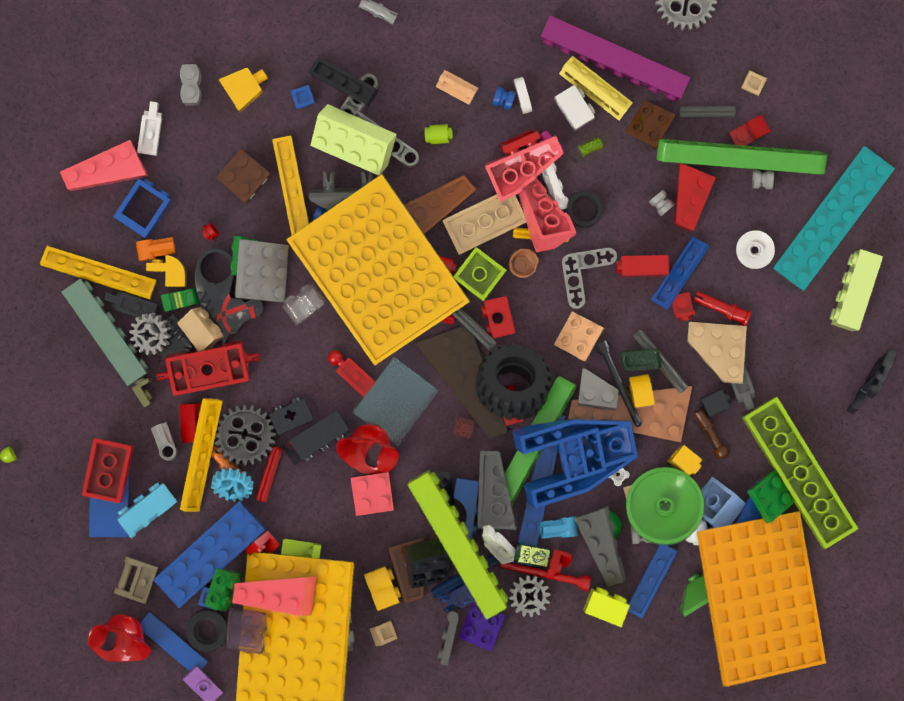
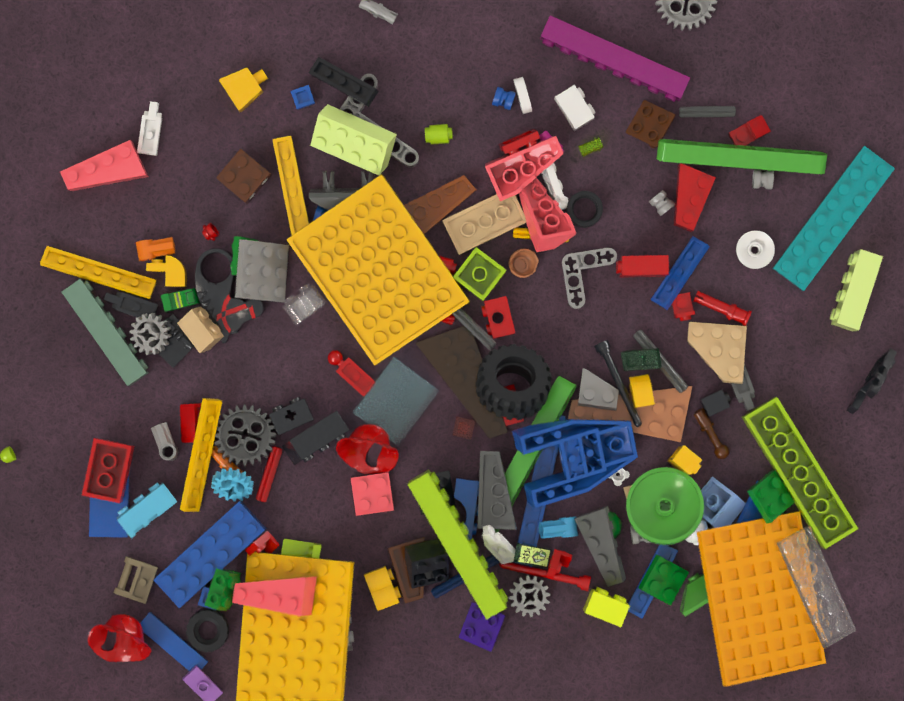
blue window [113,178,172,239] -> none
olive bracket [132,377,153,408] -> none
red brick [156,340,260,396] -> none
light grey brick [180,64,202,106] -> none
slope [227,607,267,654] -> none
tan slope [370,621,398,646] -> none
light nougat hinge [436,70,478,105] -> none
dark grey plate [437,610,458,666] -> none
clear blue plate [439,583,475,612] -> none
light nougat hinge [554,311,604,361] -> none
light yellow fence [559,56,633,120] -> none
tan tile [741,70,767,96] -> none
none -> green plate [638,554,689,606]
none -> clear plate [777,526,856,648]

